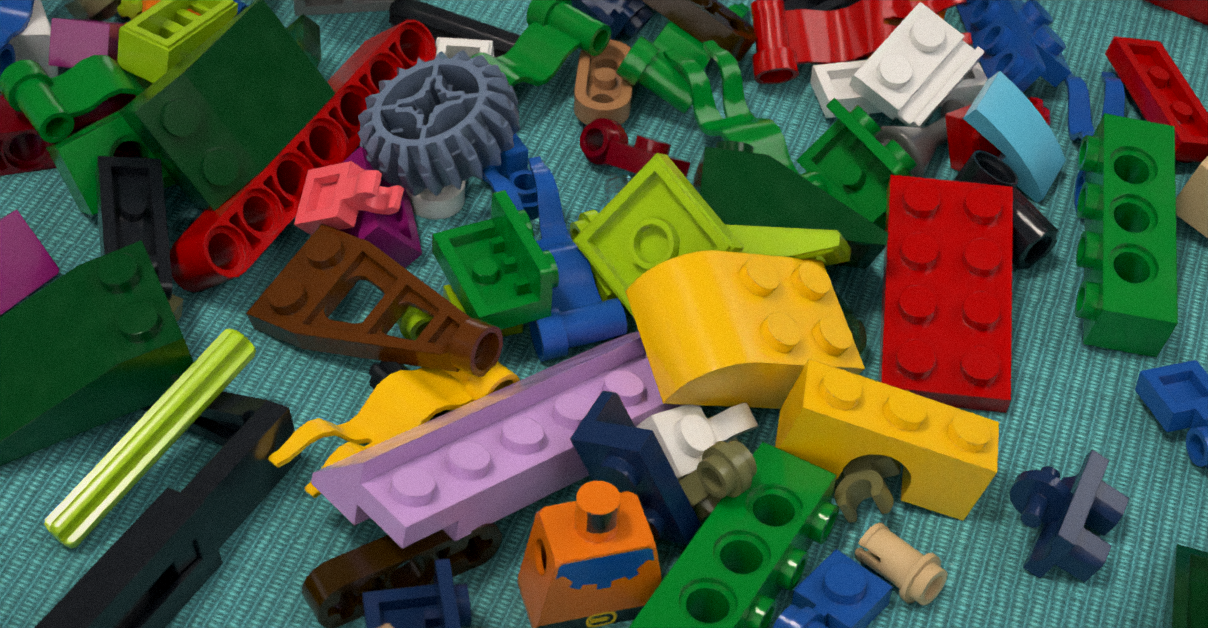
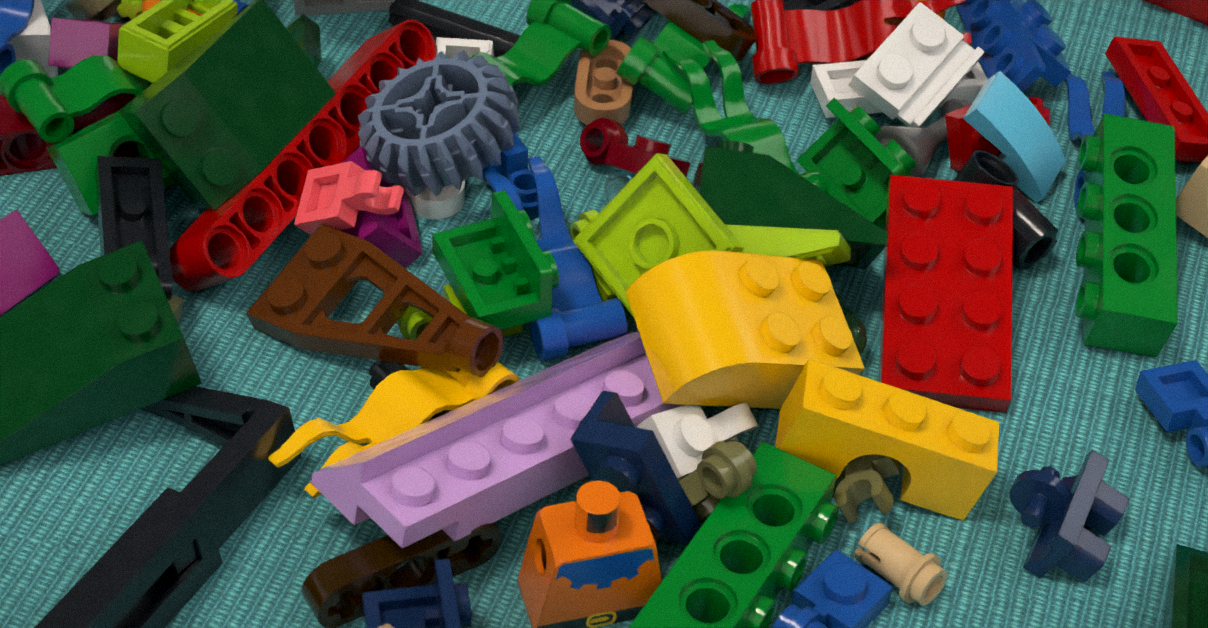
lime axle [44,328,256,549] -> none

